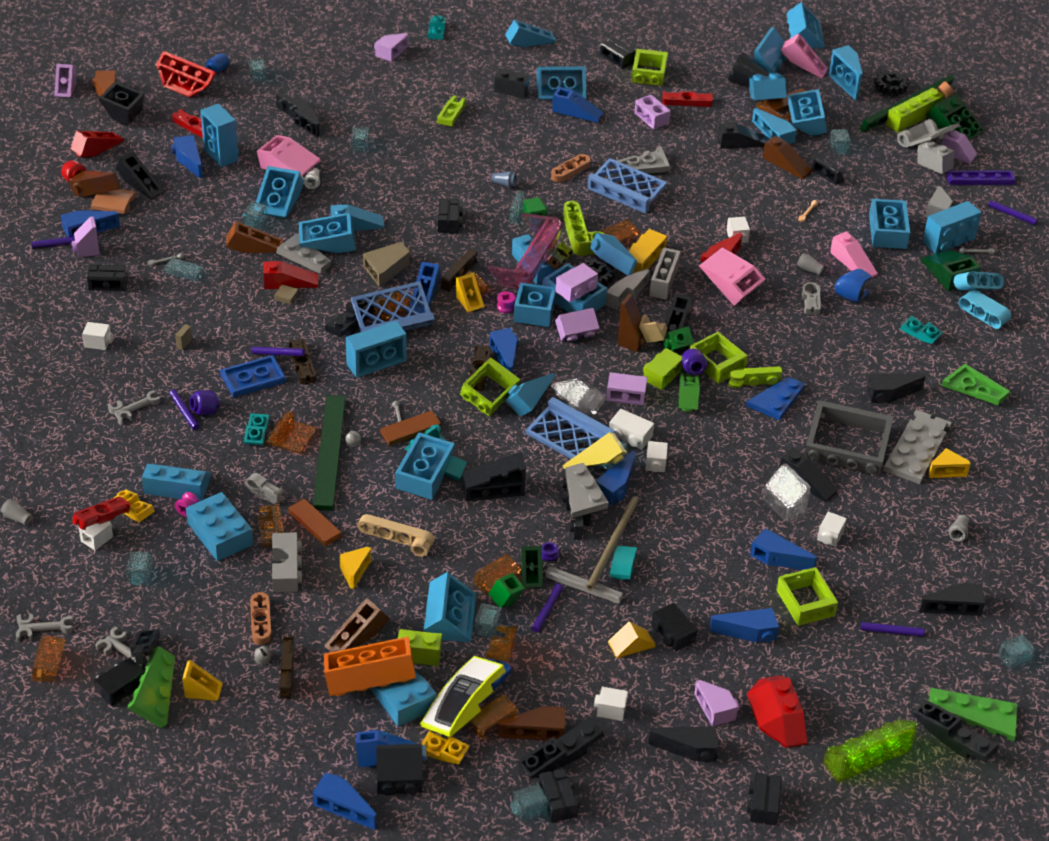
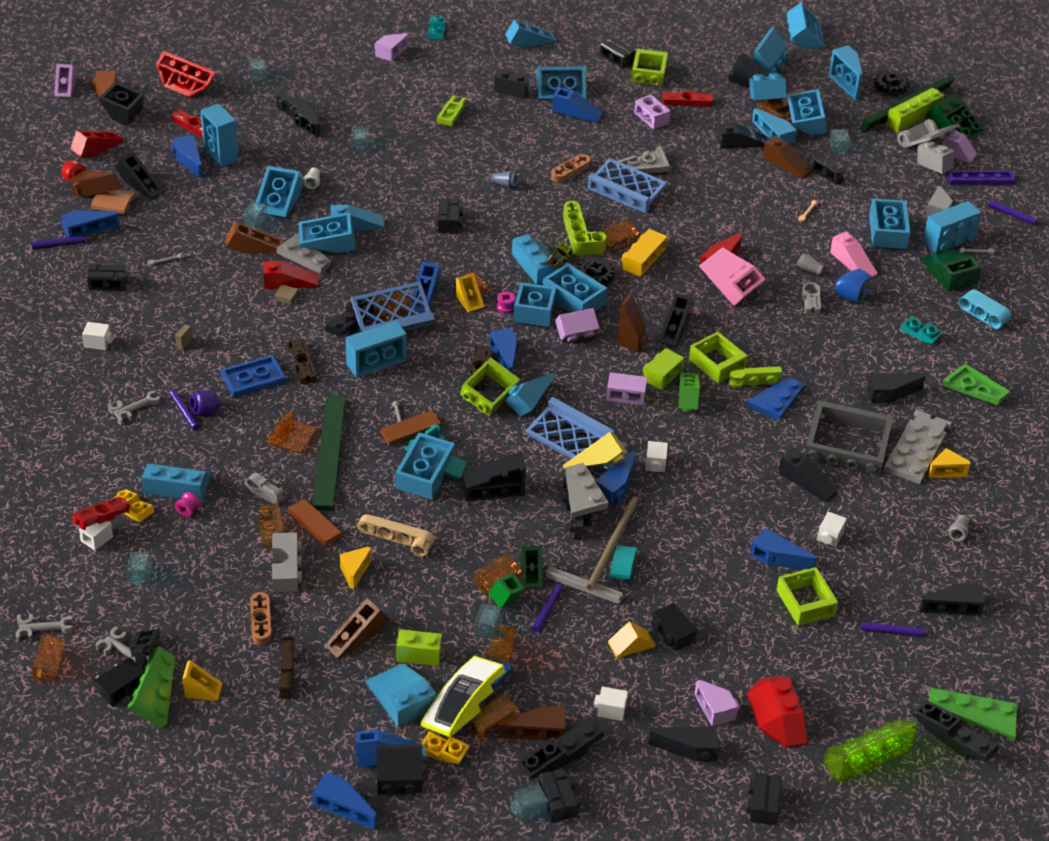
light grey cone [1,499,32,525] -> none
lavender slope [72,216,100,258] -> none
clear light blue tile [164,258,204,281] -> none
dark azure brick [186,492,253,561] -> none
blue brick [206,54,230,74] -> none
teal slope [244,413,270,445] -> none
dark purple bar [251,347,305,356] -> none
light grey hinge [254,646,272,665] -> none
bright pink slope [257,135,321,176] -> none
orange brick [324,636,416,696] -> none
light grey hinge [345,431,361,447] -> none
dark tan slope [363,242,411,287] -> none
dark azure slope [424,572,476,642] -> none
dark brown piece [441,249,478,292] -> none
clear pink windscreen [488,213,562,289] -> none
clear light blue tile [509,191,525,225] -> none
green brick [523,197,547,225] -> none
dark purple plate [542,542,559,561] -> none
clear slope [551,378,607,415] -> none
lavender brick [556,263,598,302] -> none
dark azure slope [590,233,637,276] -> none
light grey slope [606,269,650,310] -> none
white brick [609,409,654,450] -> none
tan panel [639,315,668,343] -> none
light grey brick [649,248,681,300] -> none
green brick [663,326,694,352] -> none
dark purple head [681,348,707,376] -> none
blue slope [709,608,779,643] -> none
white brick [727,217,750,243] -> none
clear slope [763,463,811,523] -> none
bright pink slope [781,34,828,78] -> none
nougat beam [938,81,954,99] -> none
medium azure beam [954,271,1004,292] -> none
clear light blue brick [998,634,1035,670] -> none

